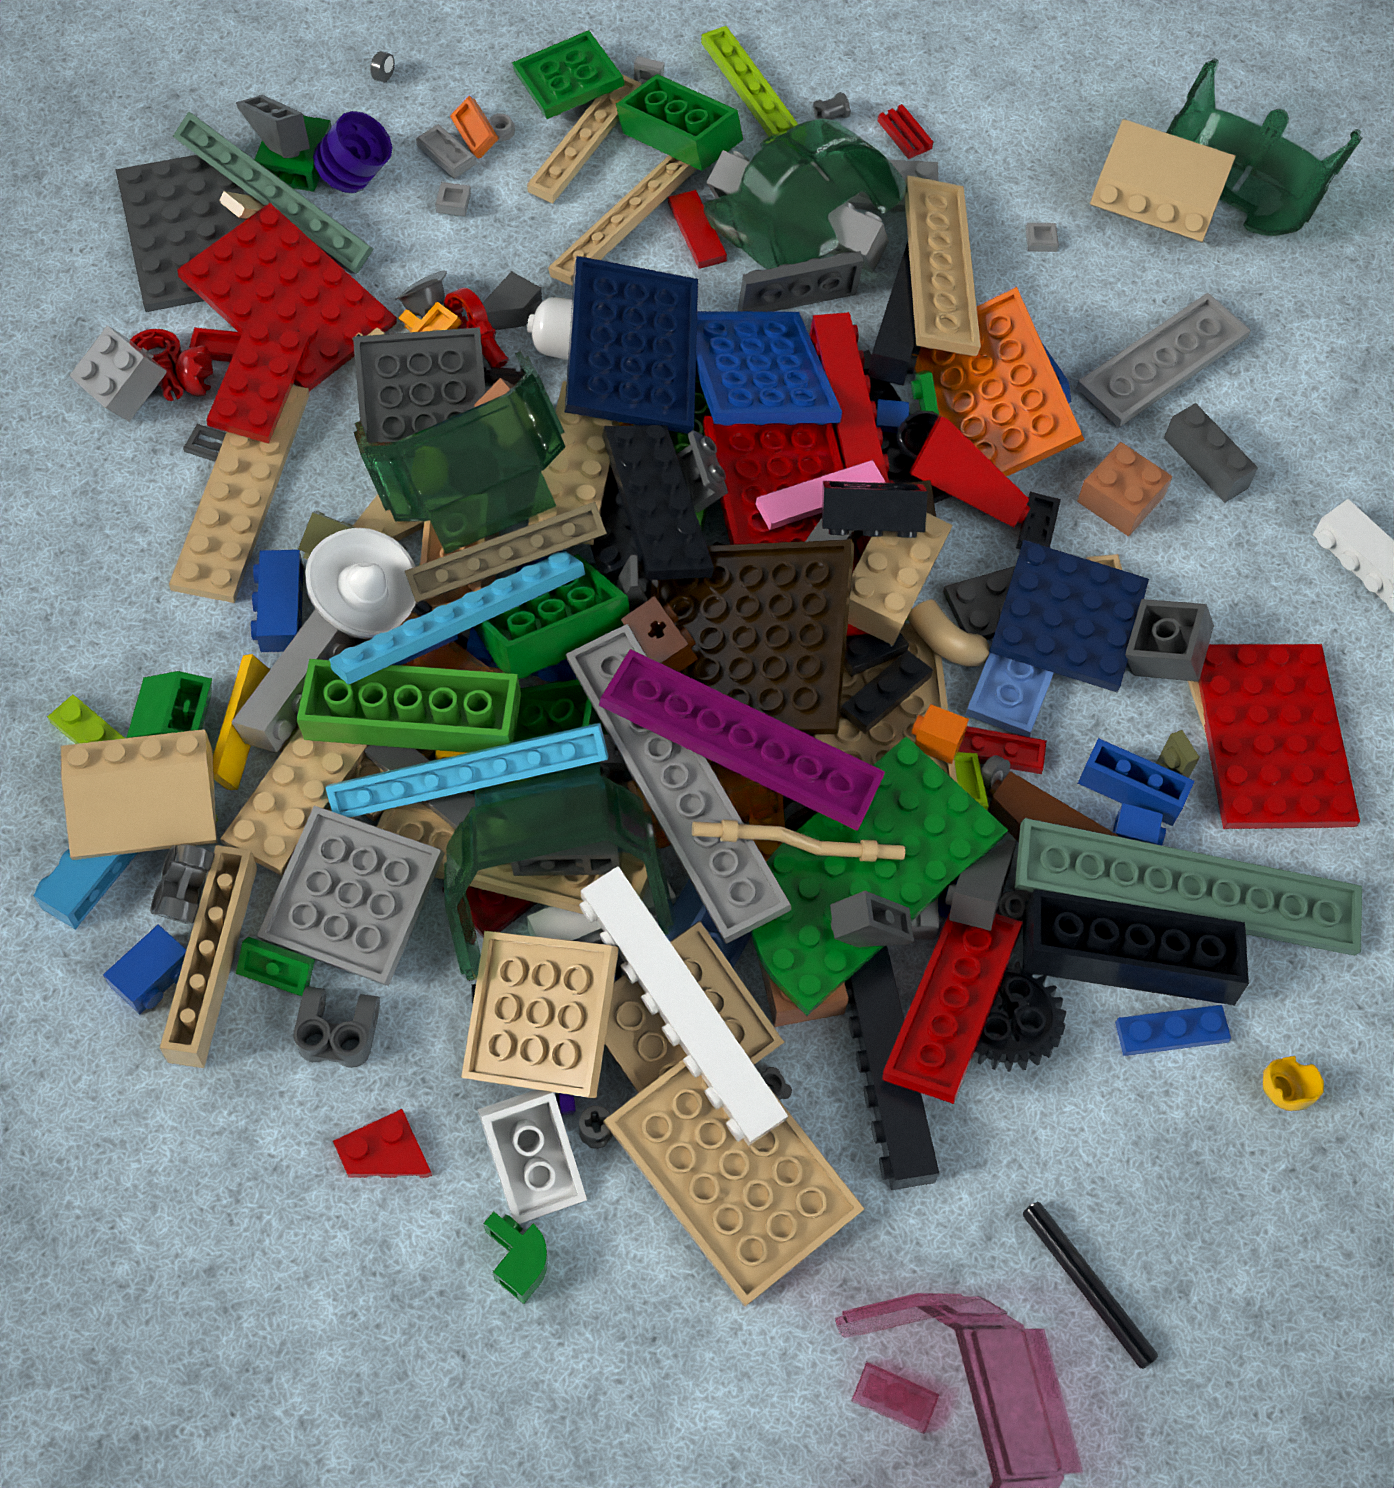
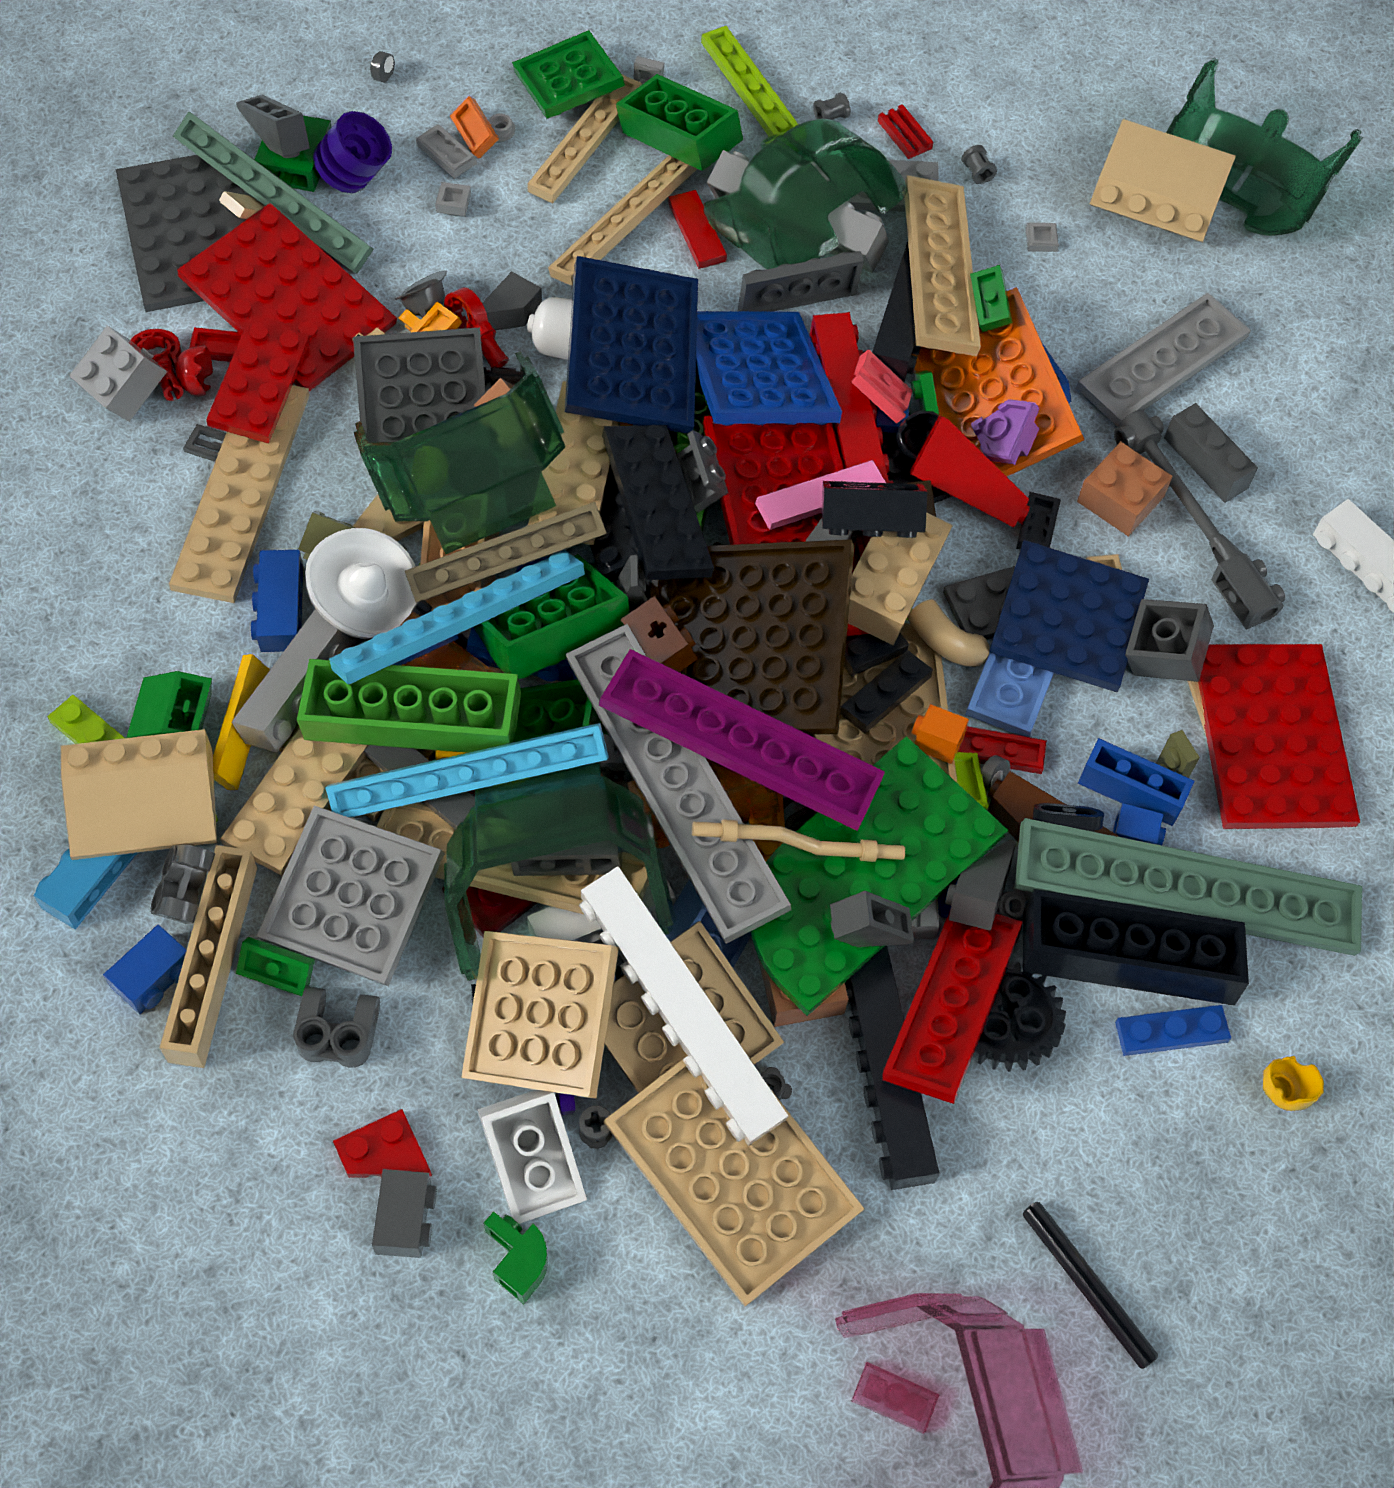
none -> dark grey brick [372,1169,437,1258]
none -> coral plate [852,349,913,424]
none -> dark grey bush [961,145,997,185]
none -> green plate [970,265,1013,332]
none -> medium lavender plate [971,399,1040,464]
none -> black plate [1032,803,1104,832]
none -> dark grey bar [1114,410,1285,630]

